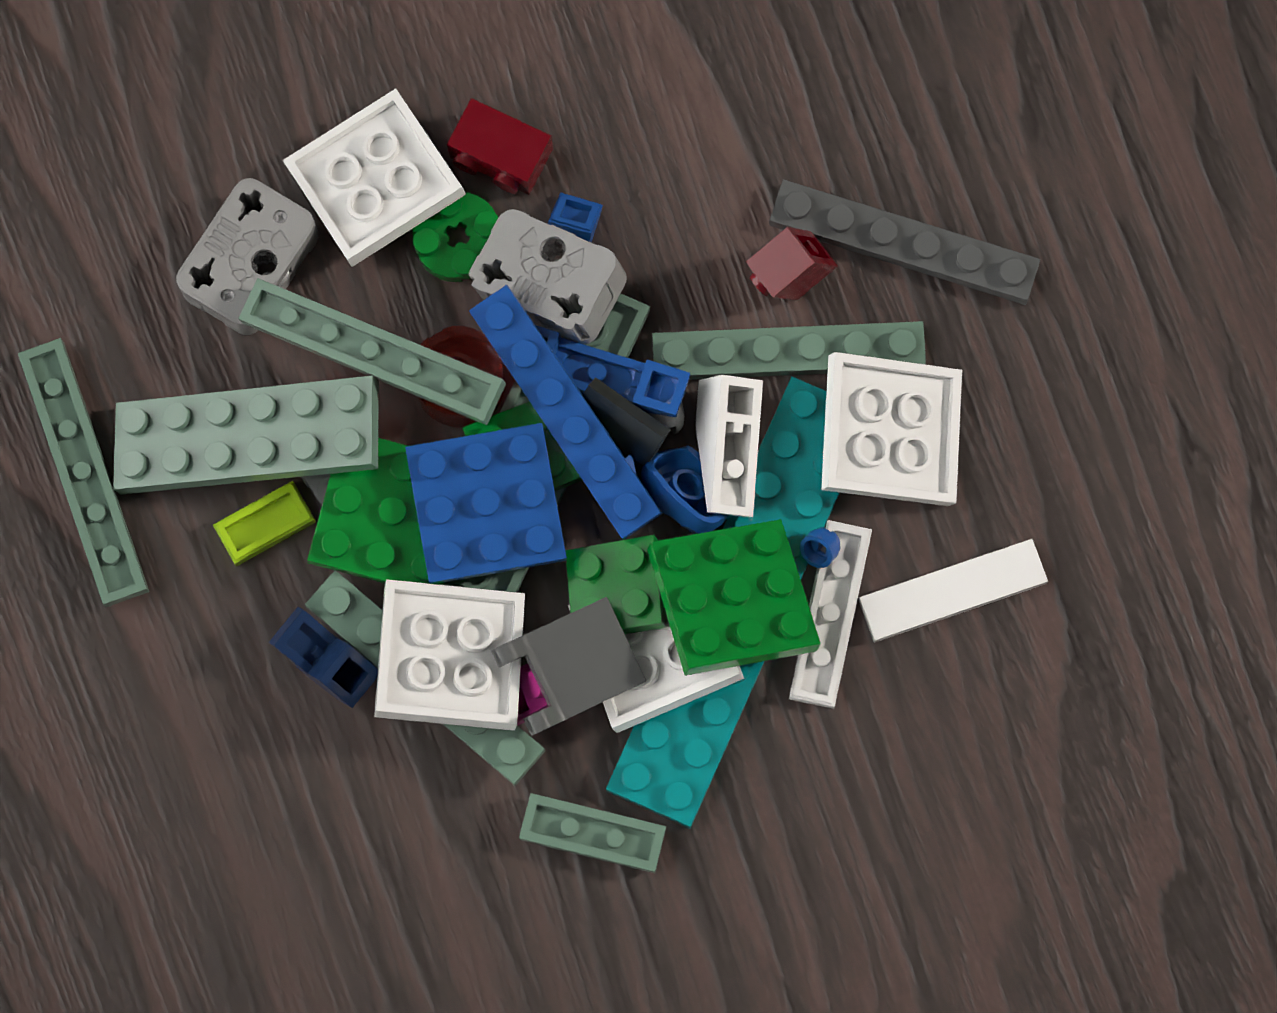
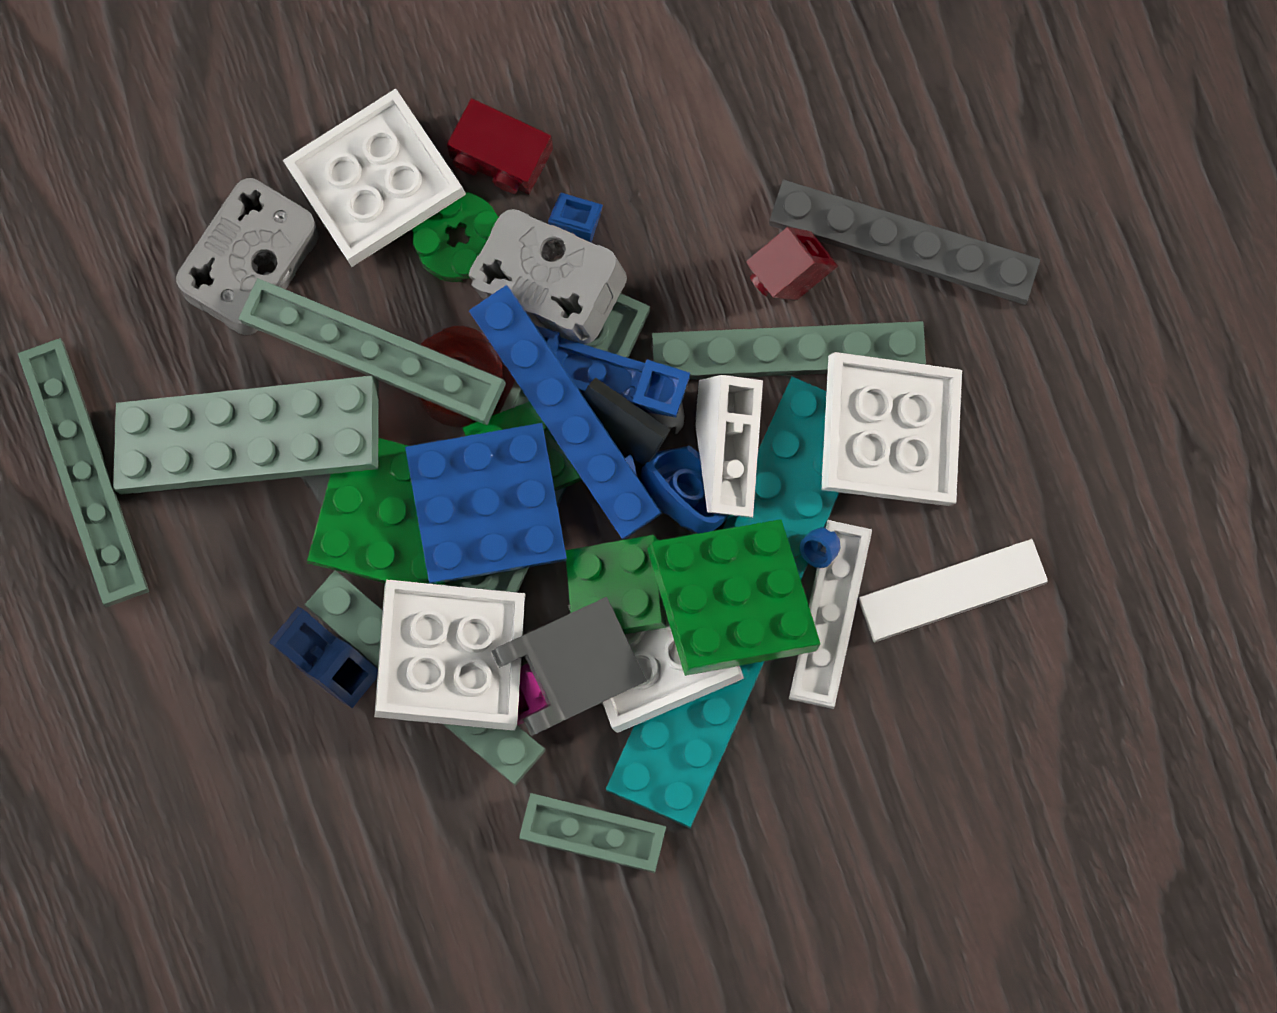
lime tile [213,481,316,567] -> none

